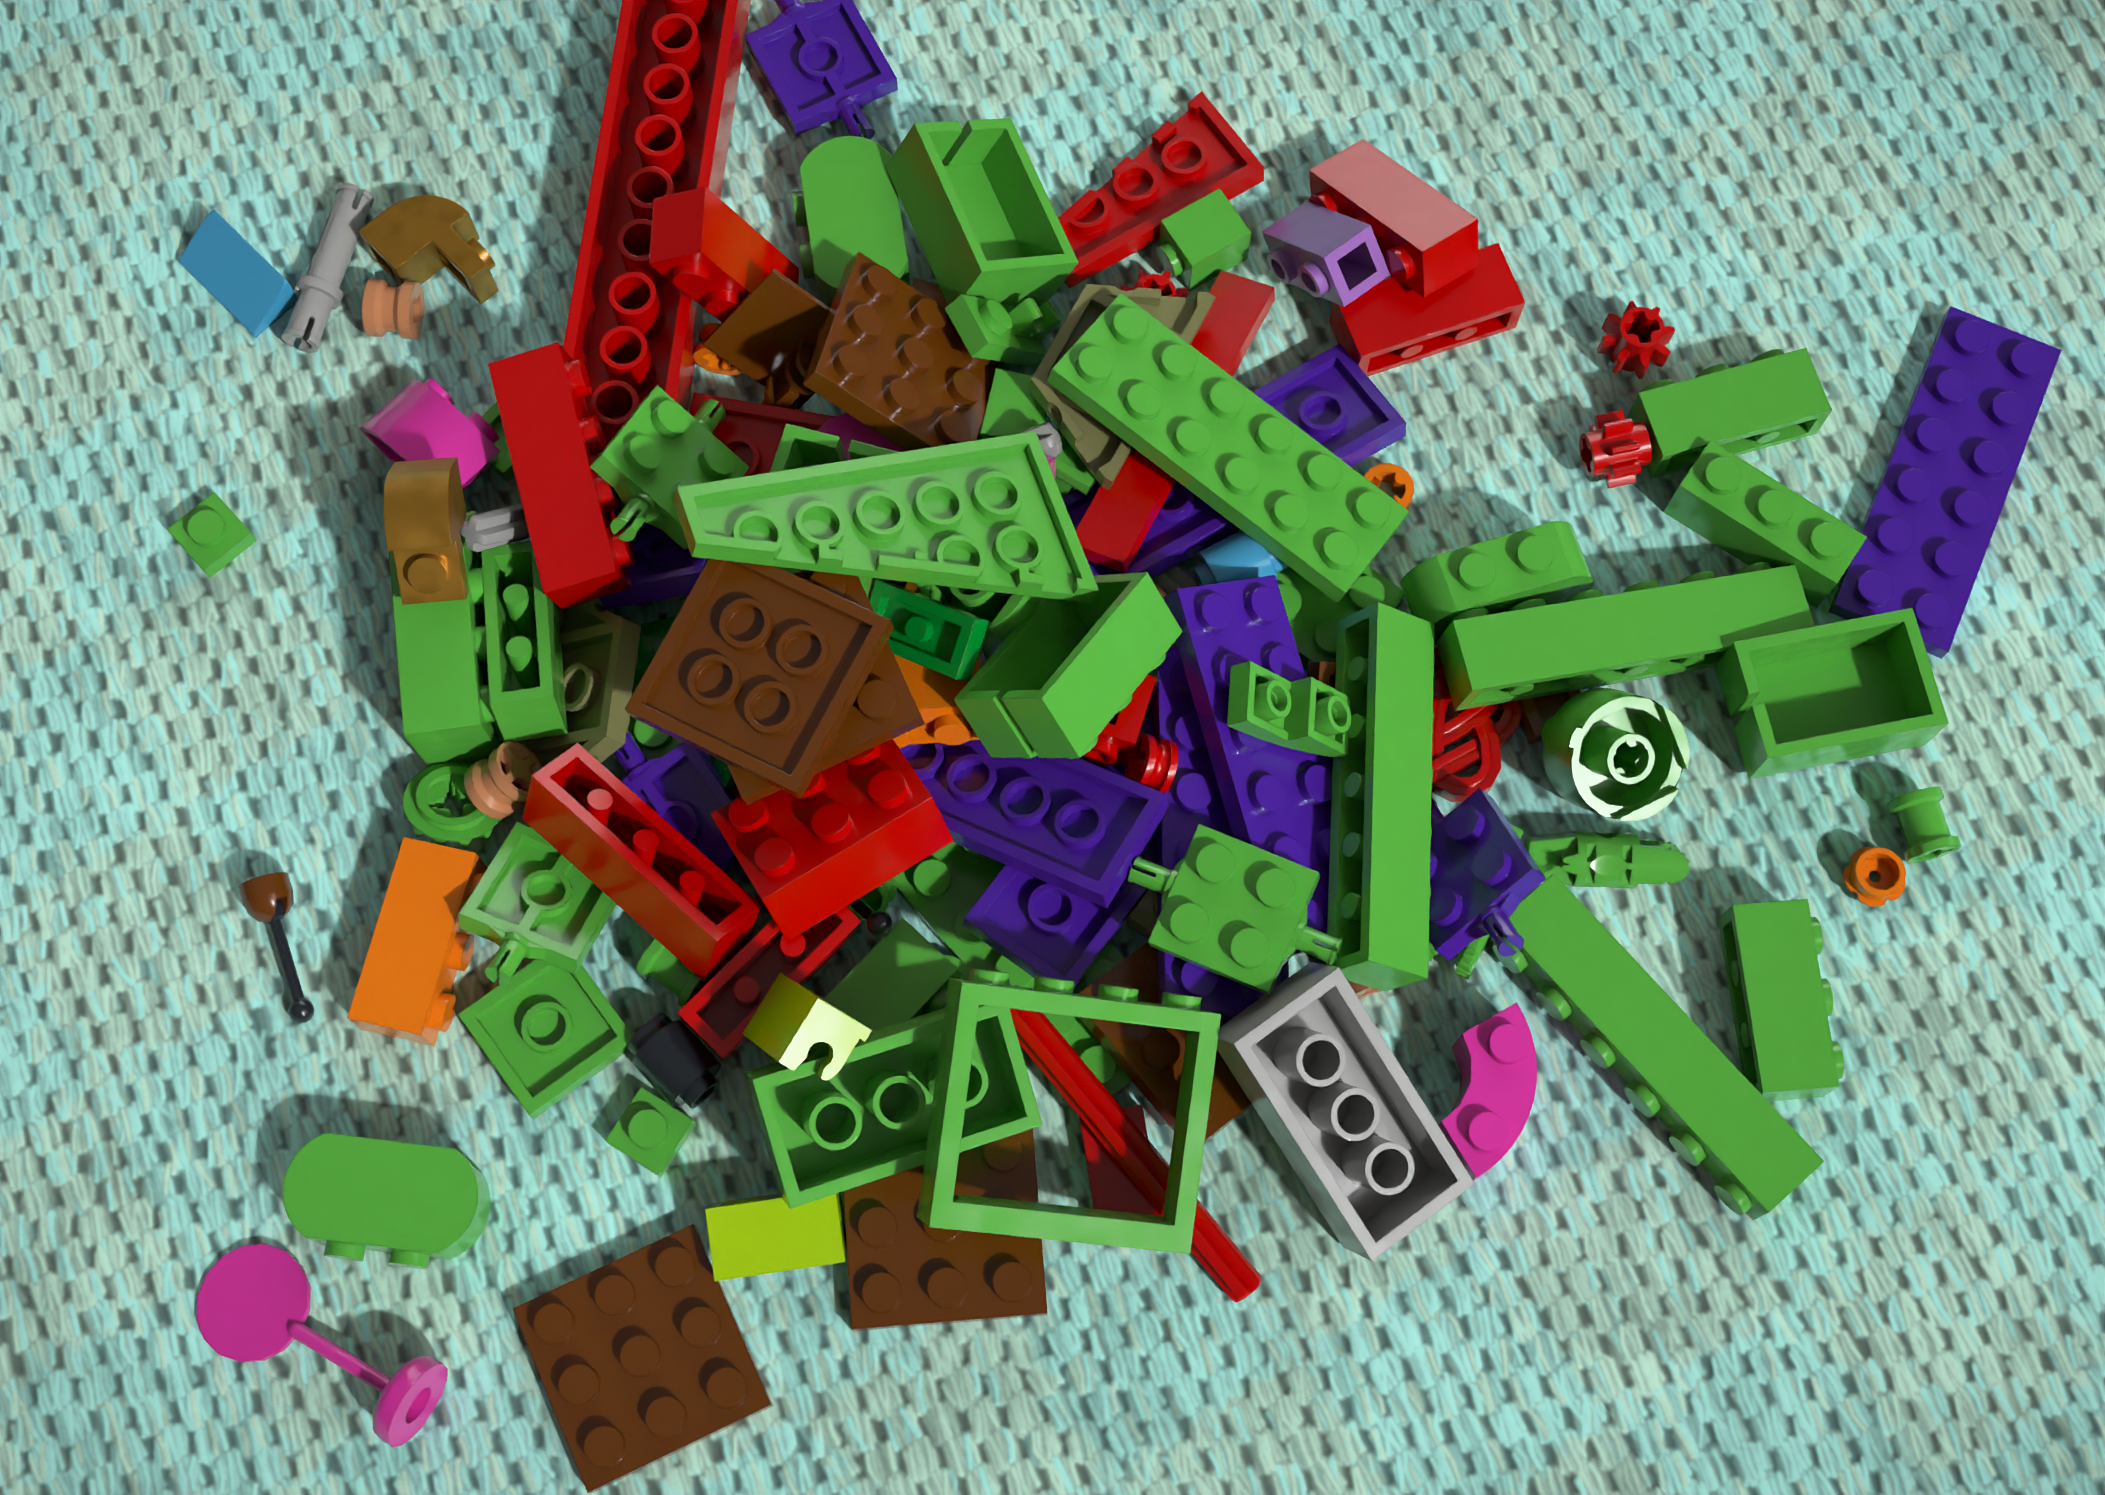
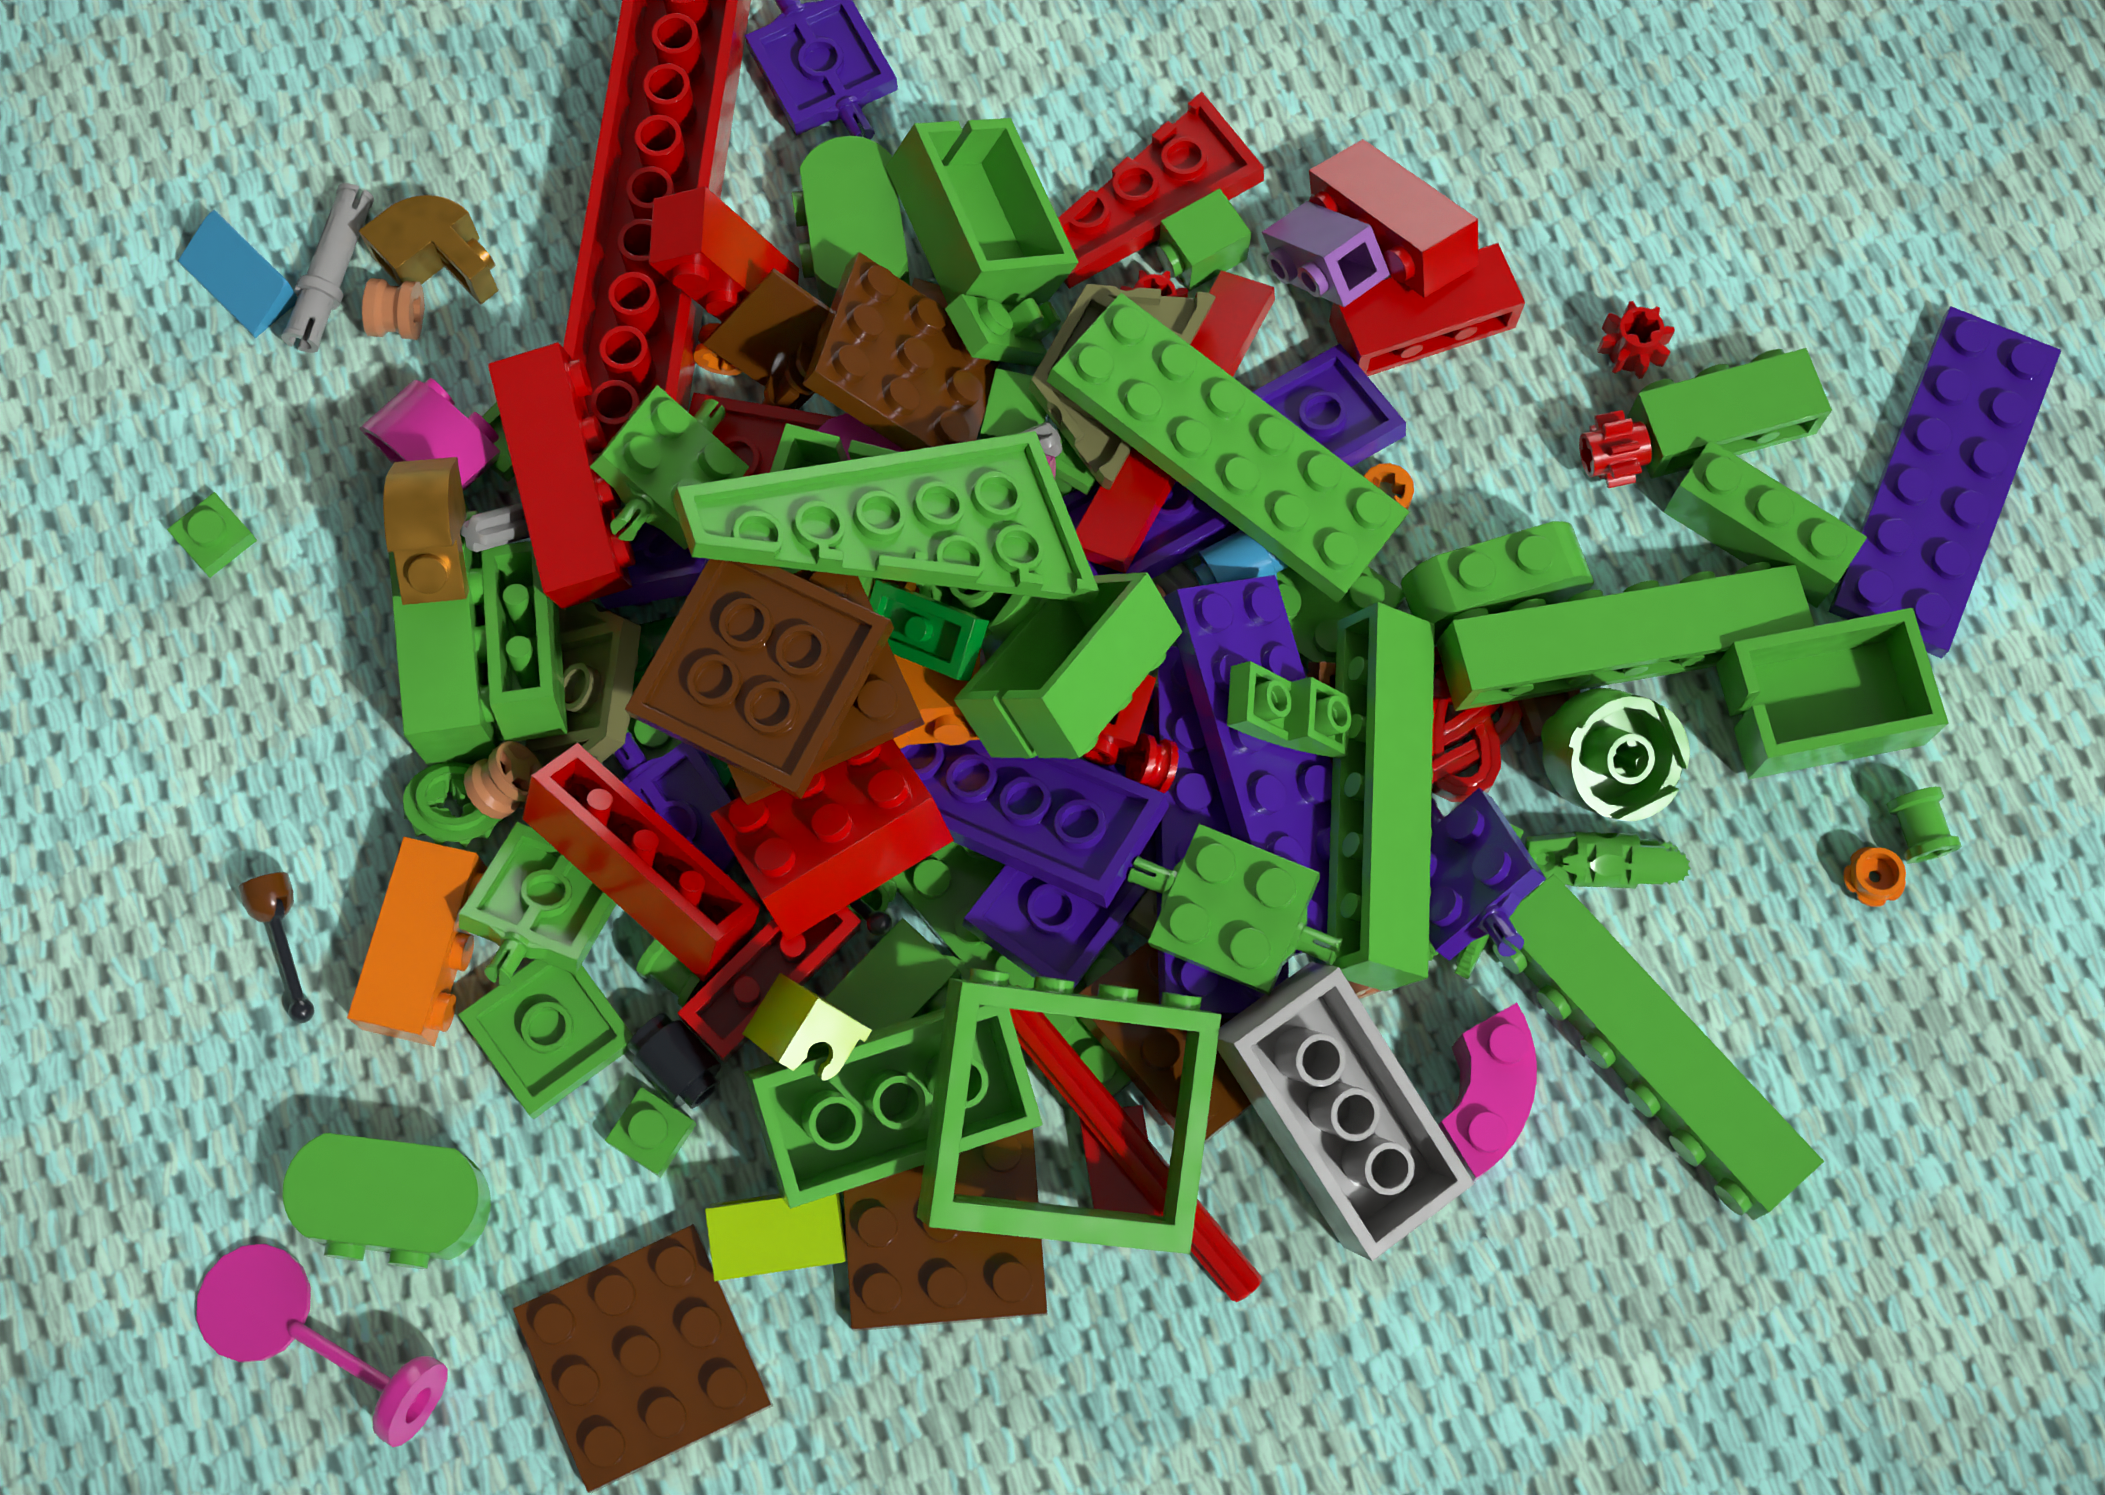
bright green brick [1718,899,1844,1102] -> none

